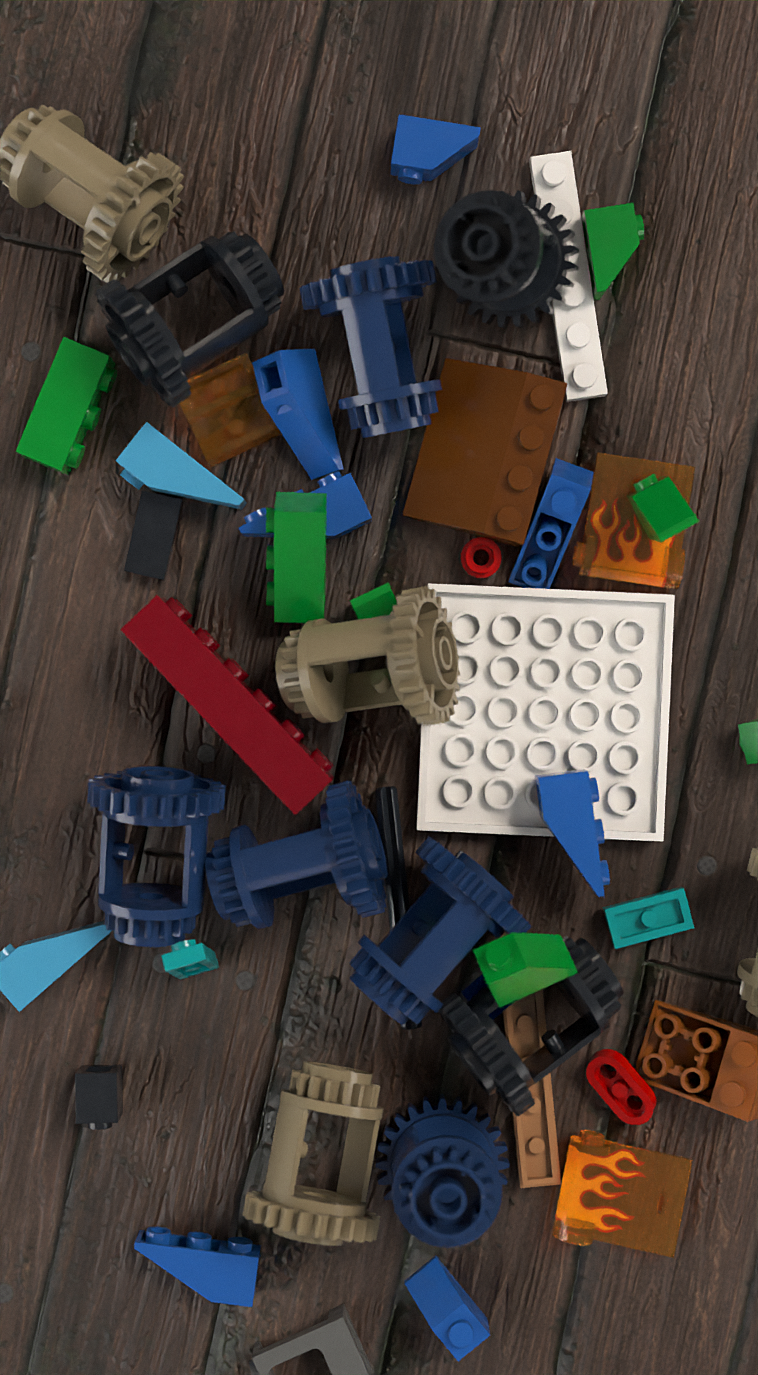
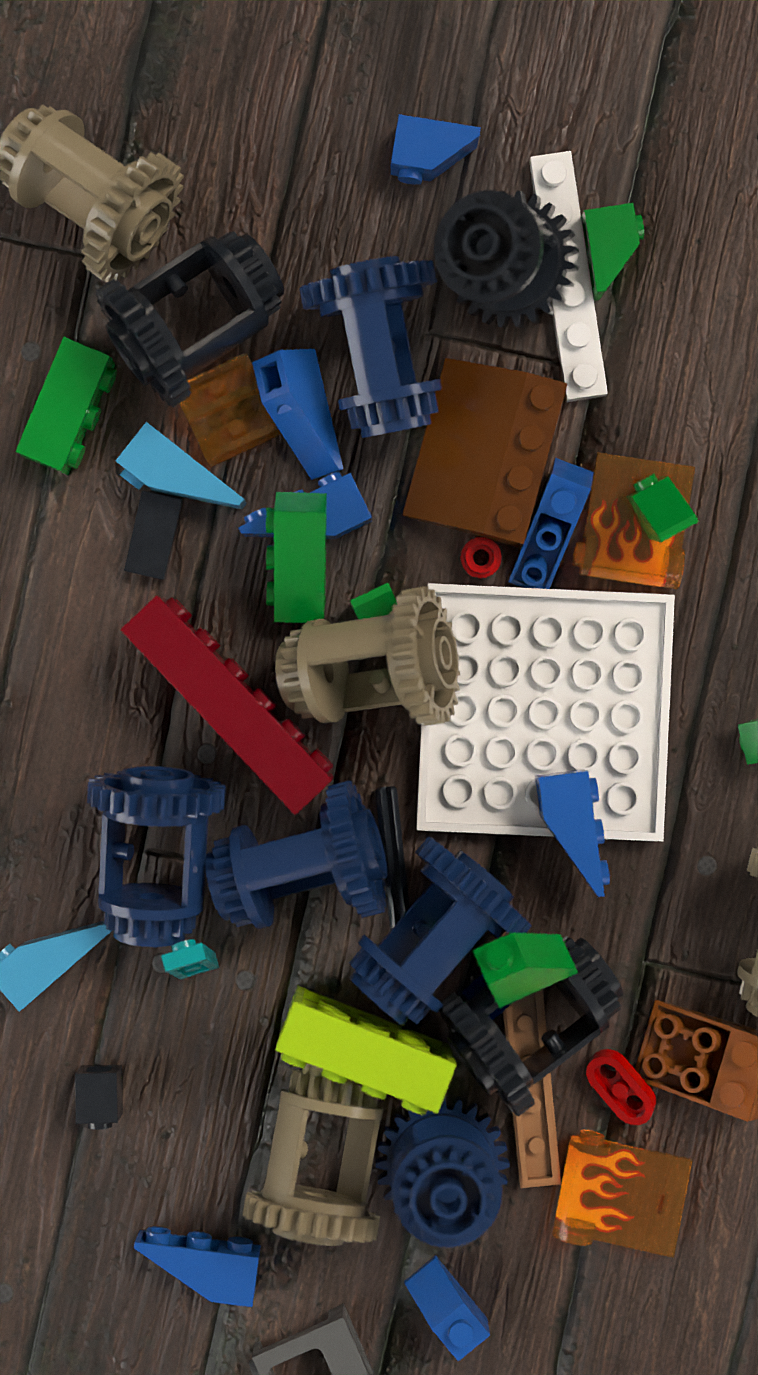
teal plate [602,887,694,949] -> none
none -> lime slope [275,985,456,1115]

